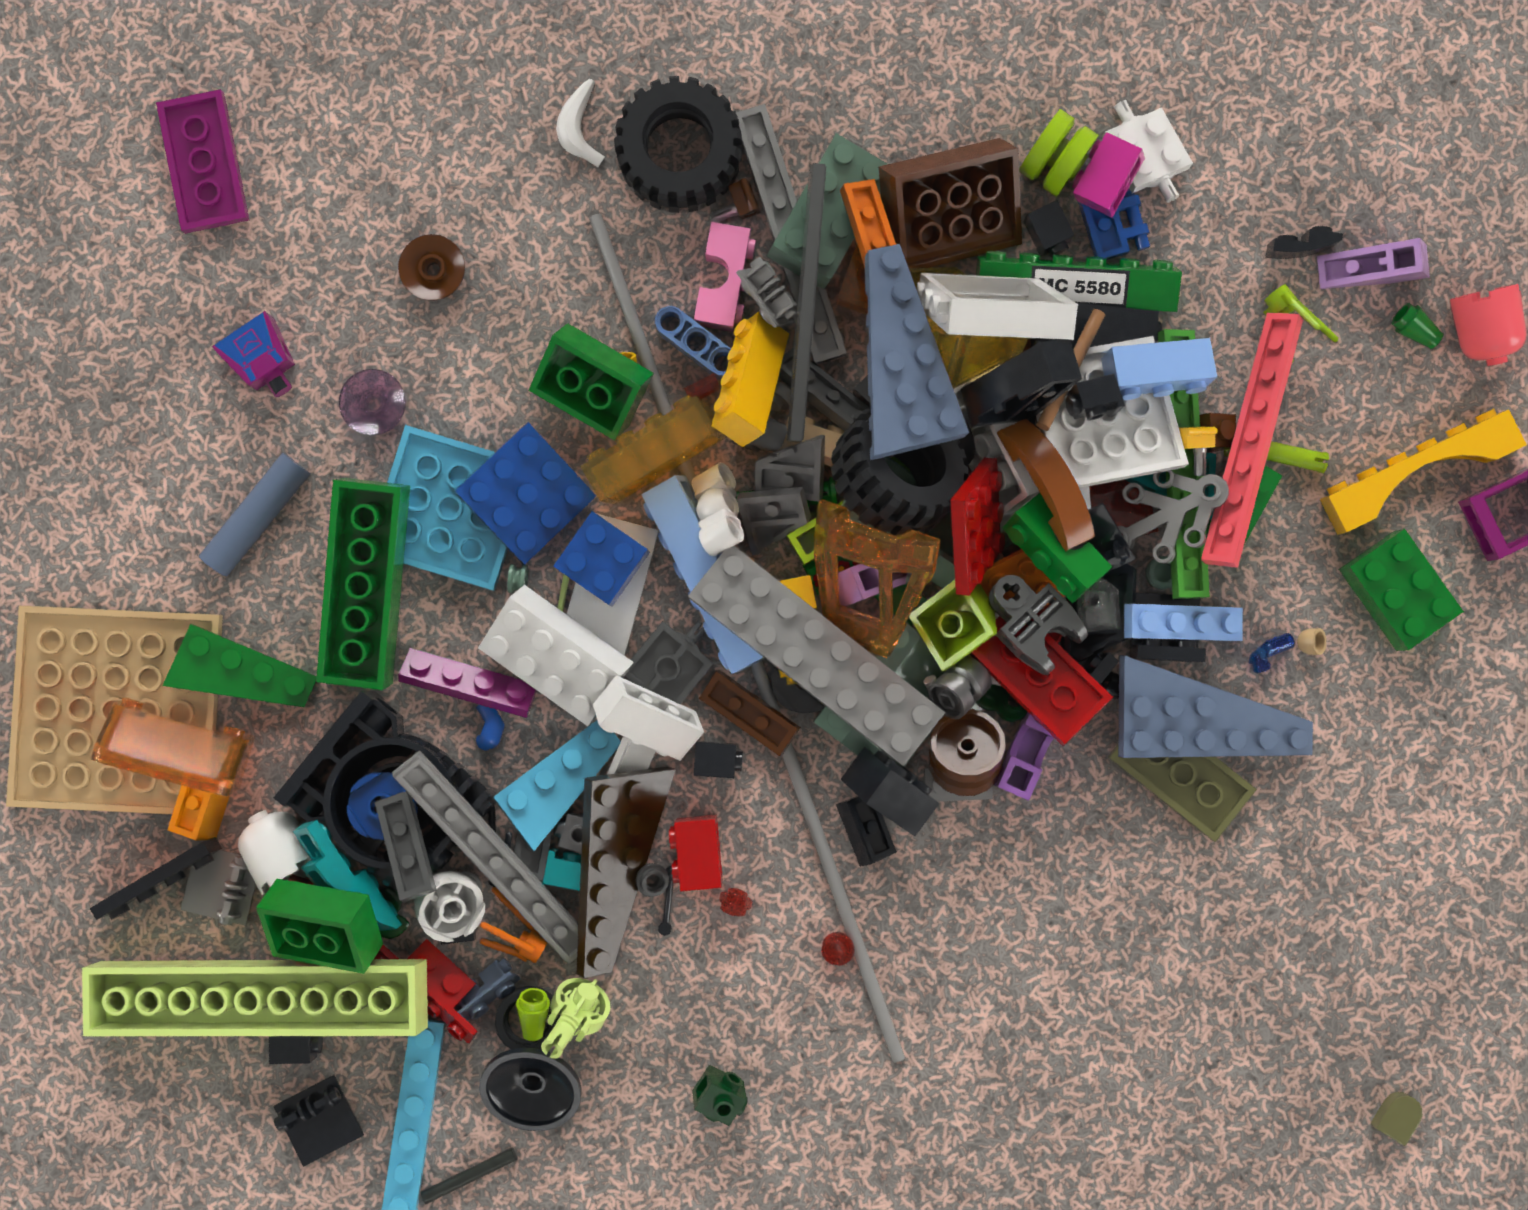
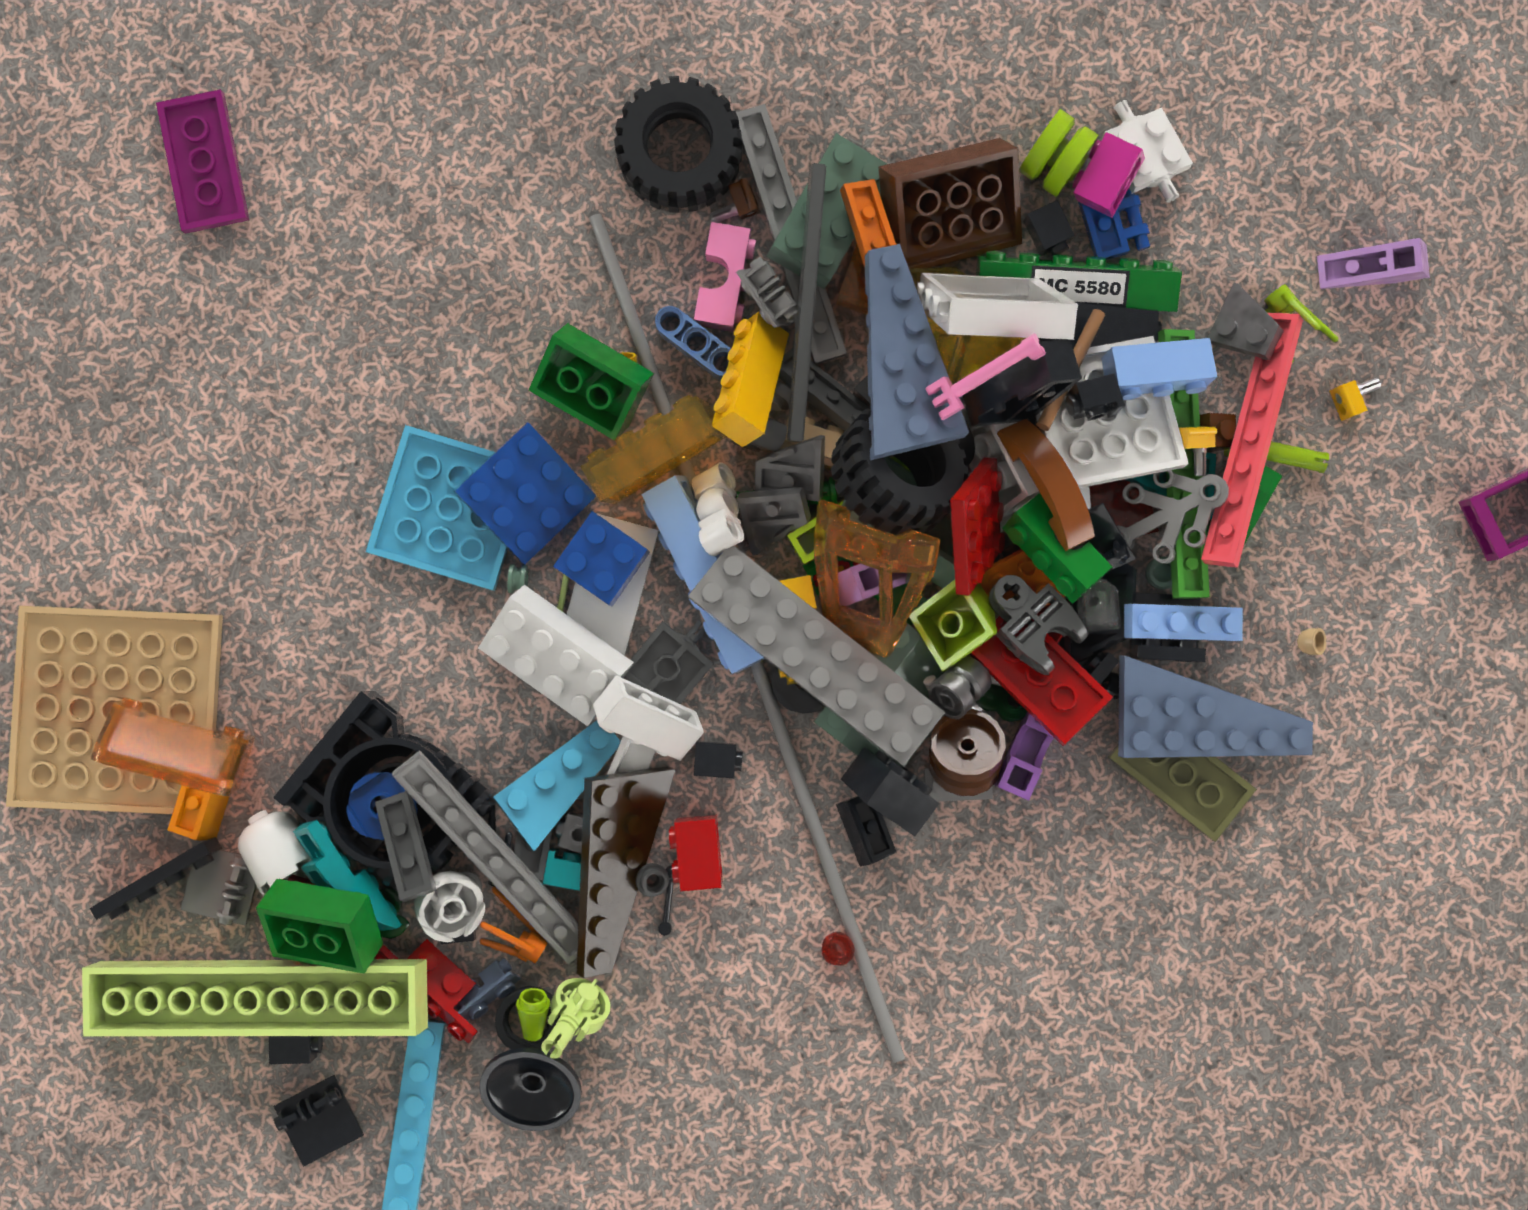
green wing [162,624,316,707] -> none
sand blue brick [199,452,311,577] -> none
torso [212,311,295,397] -> none
green brick [316,478,410,690] -> none
clear purple dish [339,369,406,436] -> none
reddish brown dish [398,234,465,301] -> none
magenta plate [398,648,537,718] -> none
pearl dark grey bar [421,1147,518,1204] -> none
blue arm [476,705,505,751] -> none
white piece [556,79,605,168] -> none
clear red tile [684,373,720,404] -> none
dark green brick [692,1065,748,1126] -> none
reddish brown plate [699,670,801,756] -> none
clear red plate [719,888,753,917] -> none
clear blue arm [1249,633,1295,674] -> none
black slope [1266,226,1343,259] -> none
yellow arch [1320,408,1527,535] -> none
green brick [1338,529,1464,651] -> none
olive piece [1371,1092,1423,1146] -> none
green cone [1391,303,1444,349] -> none
coral cylinder [1450,284,1526,366] -> none
none -> bright pink hinge [925,334,1046,420]
none -> flat silver wing [1207,283,1283,361]
none -> yellow piece [1329,378,1381,421]

